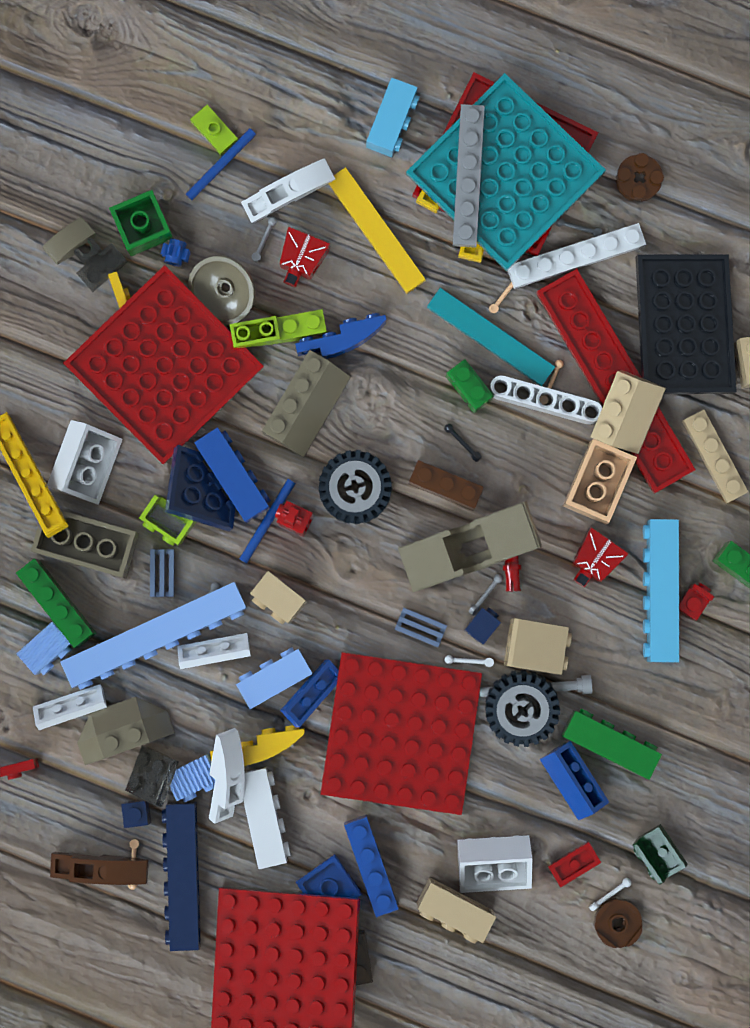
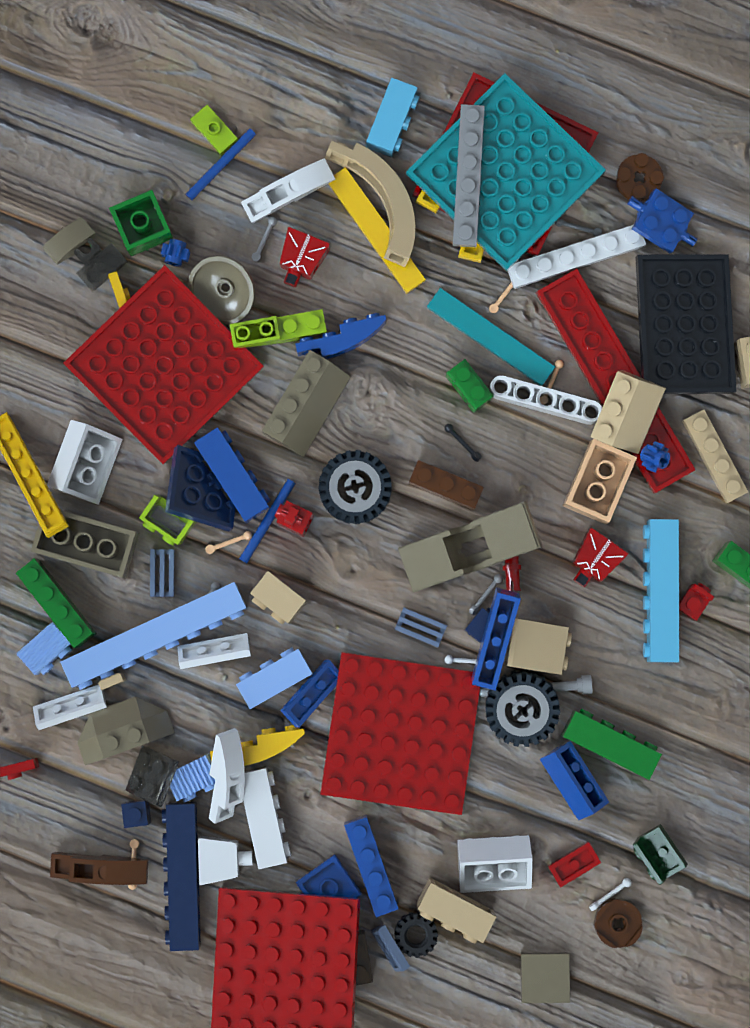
none -> tan tile [98,672,126,690]
none -> white torso [198,836,253,885]
none -> light nougat hinge [205,531,253,554]
none -> tan arch [325,141,415,267]
none -> sand blue tile [371,925,410,972]
none -> black tyre [394,911,438,958]
none -> blue brick [472,587,521,691]
none -> dark tan tile [521,953,570,1003]
none -> blue plate [627,188,698,254]
none -> blue gear [640,441,670,473]

